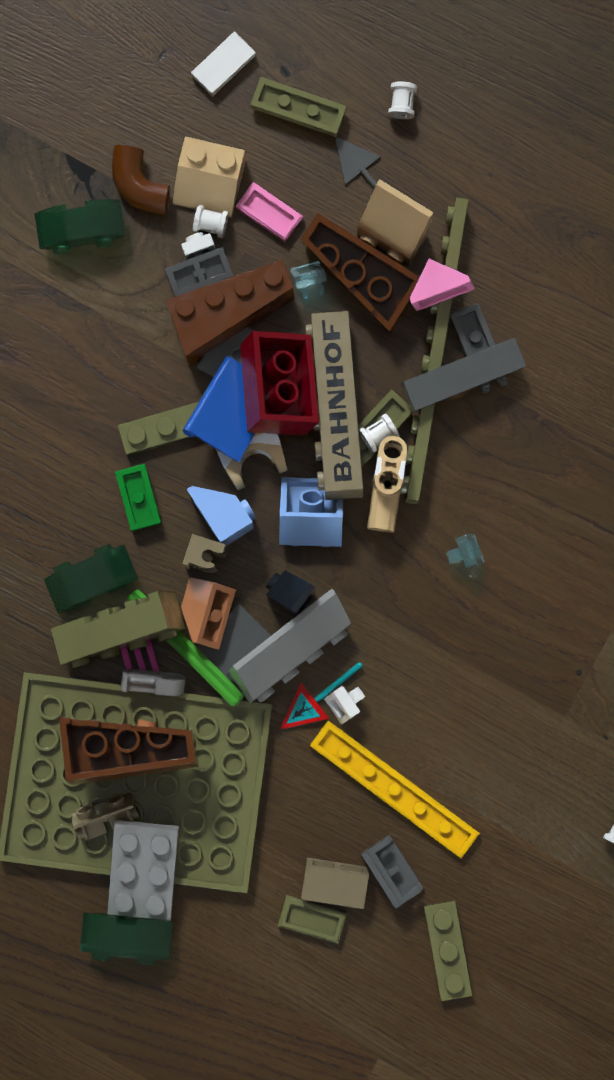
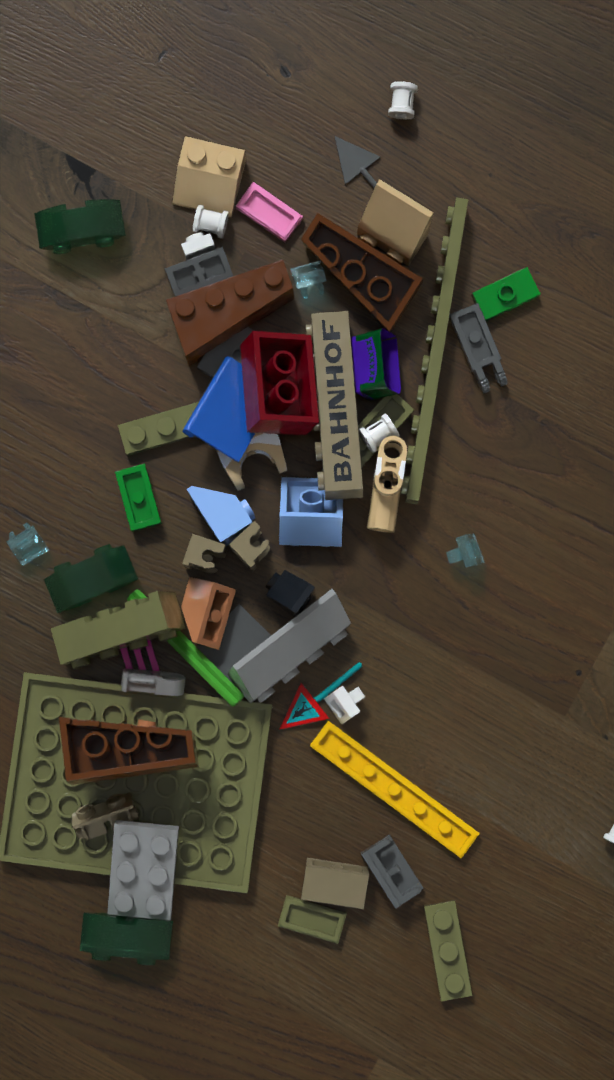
reddish brown cylinder [112,145,170,215] -> none
white tile [191,31,256,97] -> none
olive plate [250,77,347,138] -> none
dark grey tile [401,338,526,412] -> none
bright pink slope [410,259,475,311] -> none
none -> clear light blue tile [6,523,49,566]
none -> dark tan hinge [229,521,270,573]
none -> dark purple piece [351,328,401,400]
none -> green plate [471,267,540,322]

